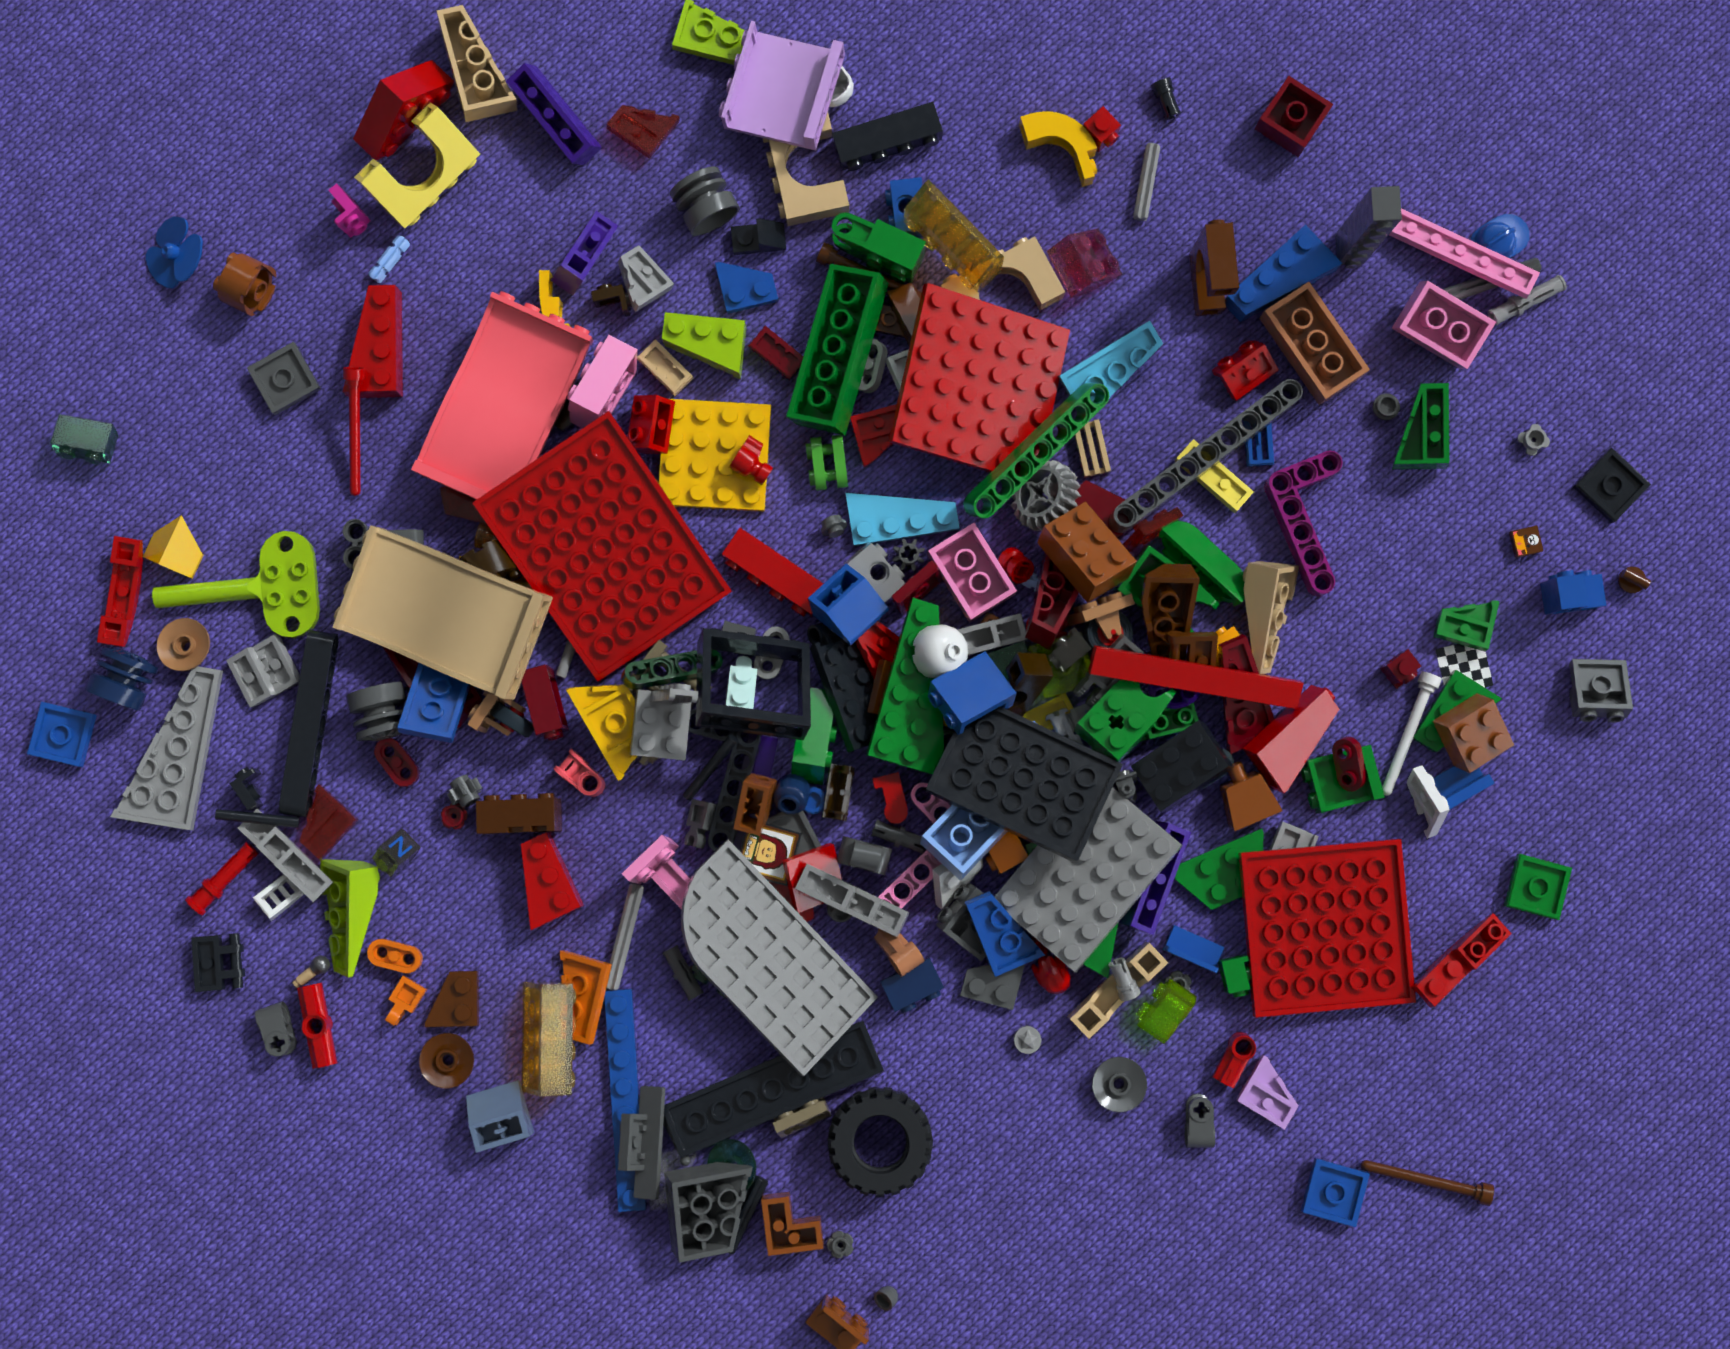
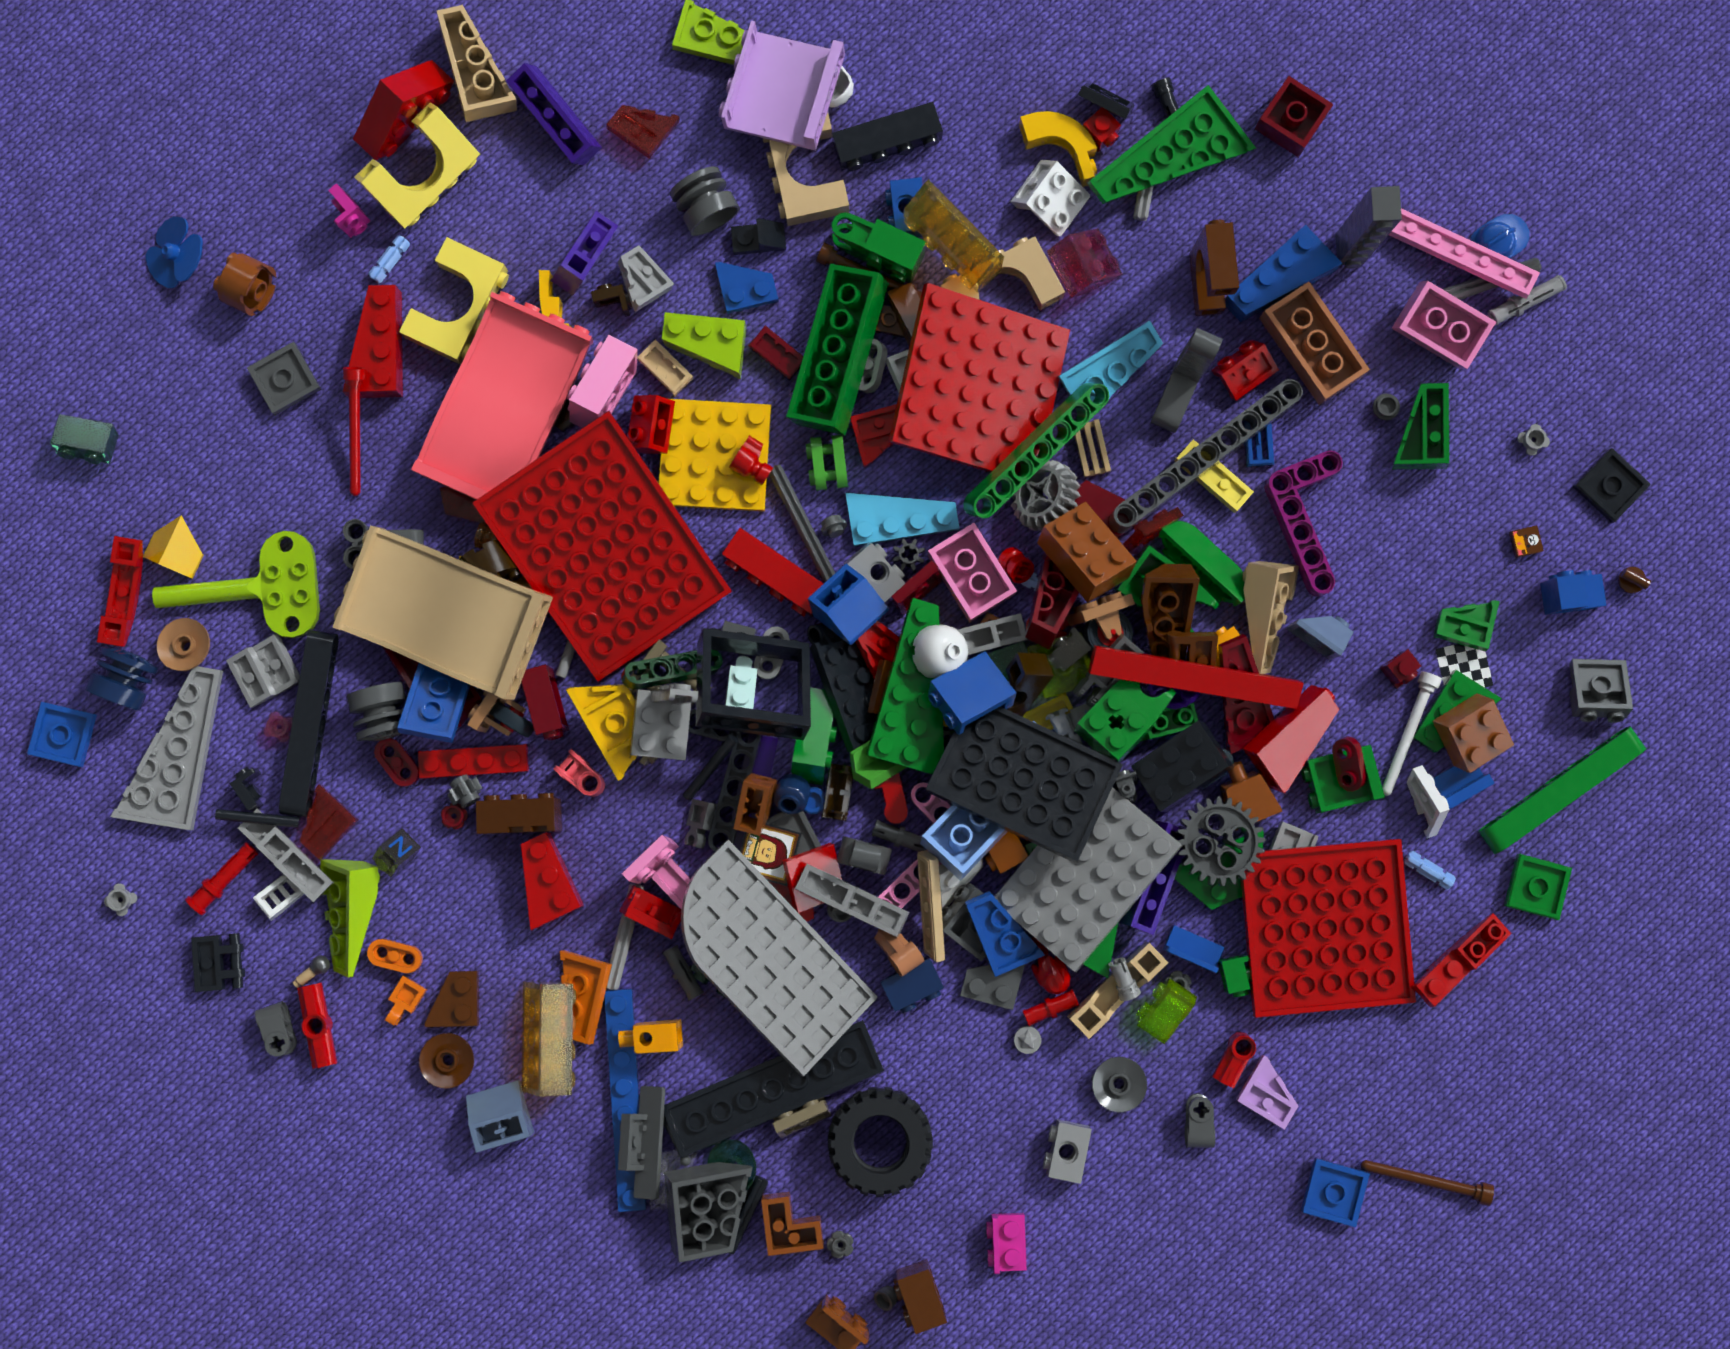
none -> light grey plate [104,884,137,916]
none -> clear pink plate [264,711,293,742]
none -> light yellow arch [399,237,509,365]
none -> red plate [418,744,529,779]
none -> light orange torso [618,1019,683,1054]
none -> red hinge [619,885,681,939]
none -> dark grey axle [769,464,835,583]
none -> bright green panel [850,741,907,789]
none -> reddish brown brick [893,1259,947,1334]
none -> tan tile [917,850,945,963]
none -> dark pink bracket [986,1213,1027,1274]
none -> white bracket [1010,160,1090,236]
none -> red pin [1022,989,1079,1027]
none -> light grey brick [1043,1119,1092,1184]
none -> black tile [1078,81,1135,119]
none -> green wing [1087,85,1256,204]
none -> dark grey beam [1150,328,1223,433]
none -> dark grey gear [1175,796,1266,886]
none -> sand blue slope [1286,616,1353,660]
none -> light blue axle [1404,851,1456,890]
none -> green beam [1478,726,1647,854]

